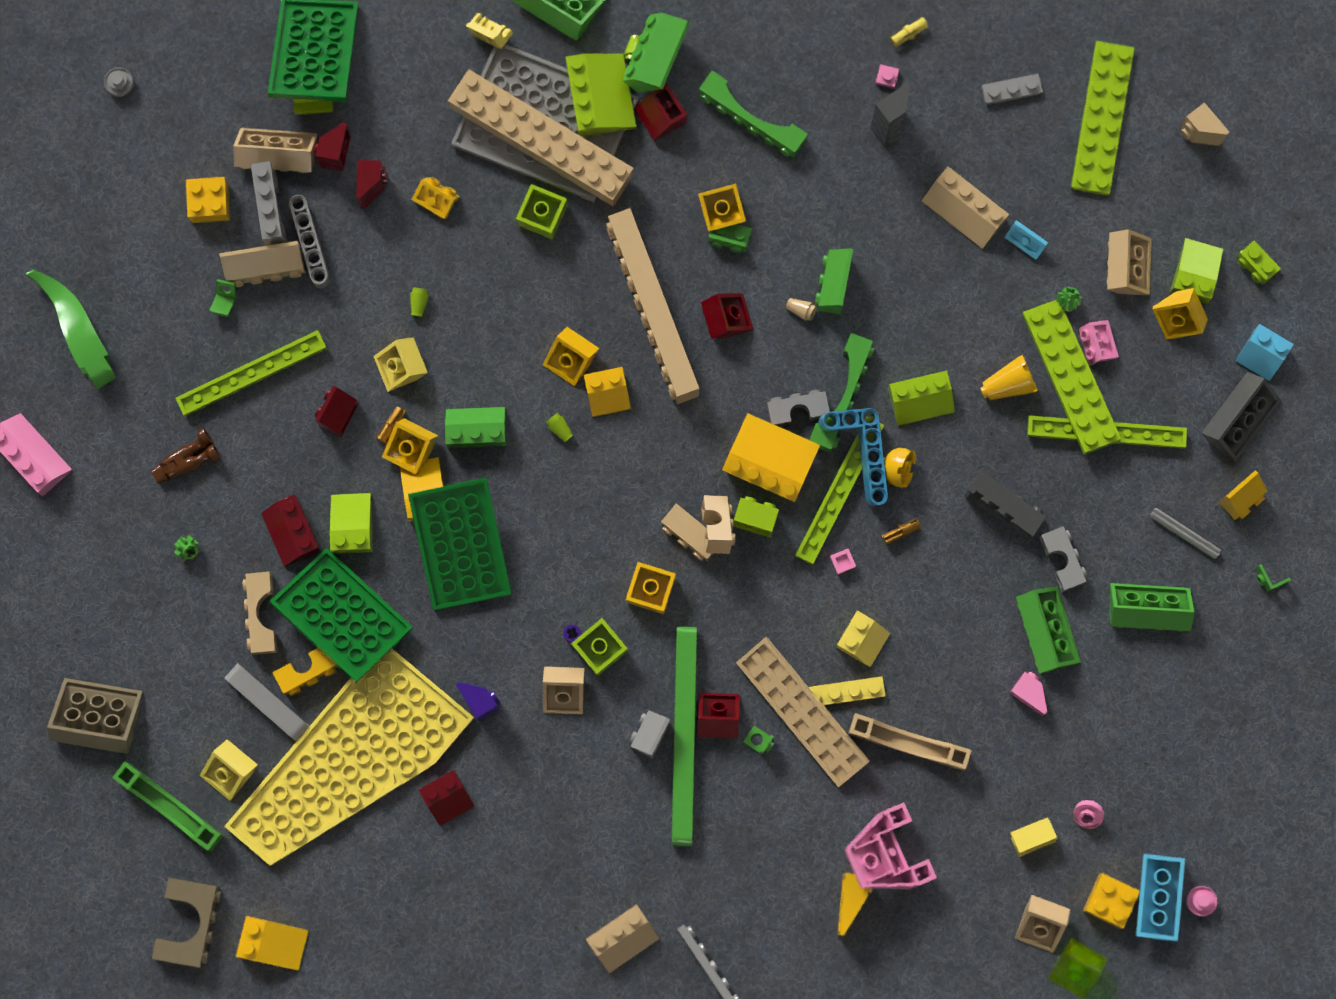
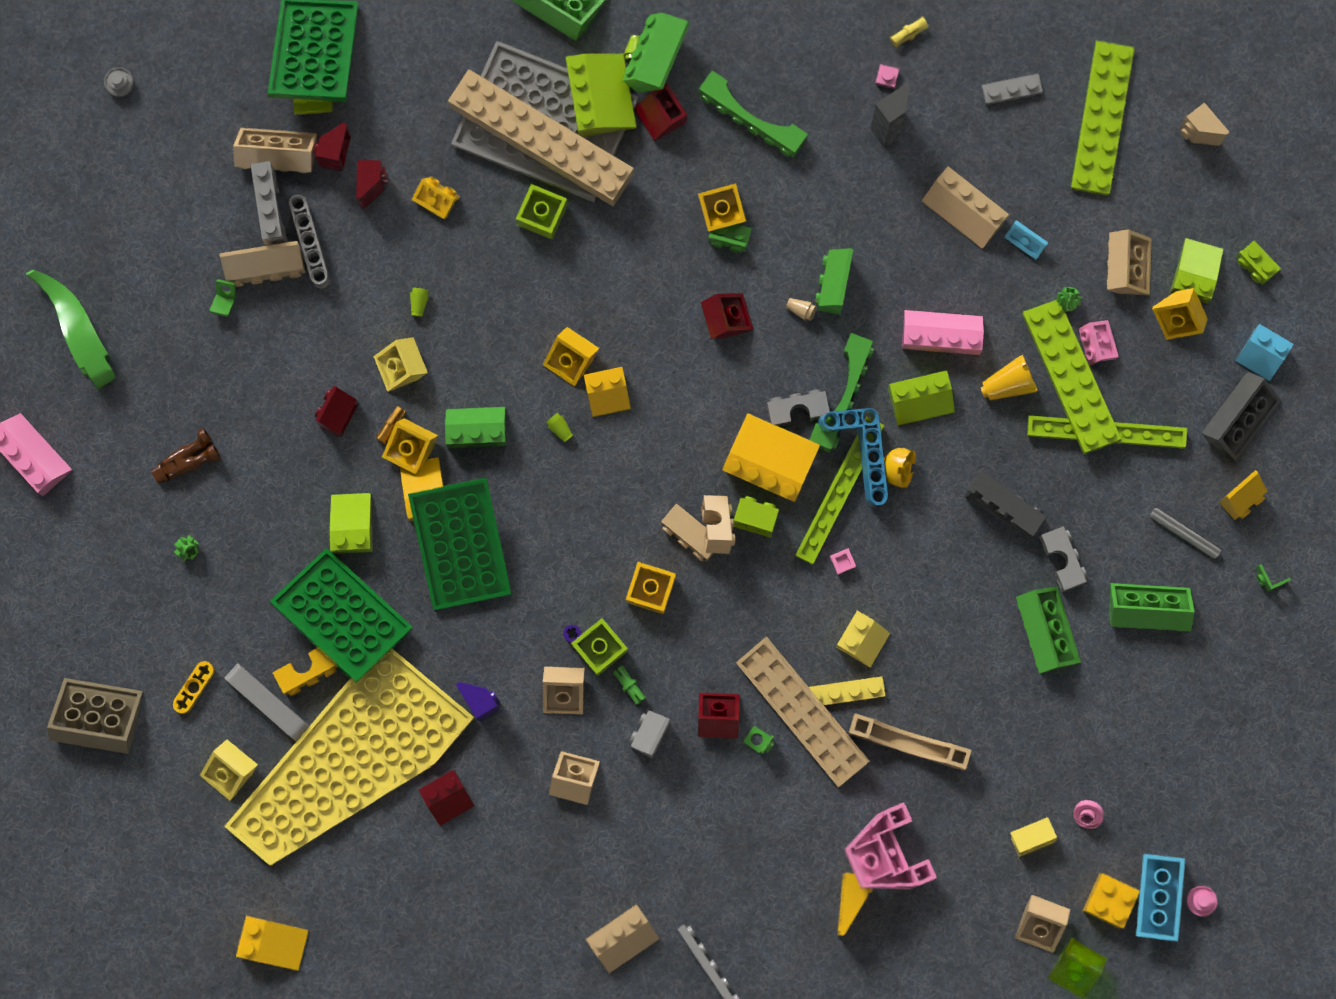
bright green arch [112,762,224,852] -> none
dark tan arch [152,878,222,968] -> none
lime plate [176,330,327,416] -> none
yellow brick [186,177,230,223] -> none
tan arch [243,572,278,655] -> none
dark red slope [261,494,321,567] -> none
light yellow hinge [466,13,513,49] -> none
tan brick [606,208,699,404] -> none
bright green beam [672,626,697,846] -> none
pearl gold axle [882,518,921,544] -> none
bright pink slope [1010,672,1047,716] -> none
none -> yellow beam [173,661,215,714]
none -> tan slope [549,751,600,805]
none -> bright green pin [613,666,646,705]
none -> bright pink slope [902,310,984,355]

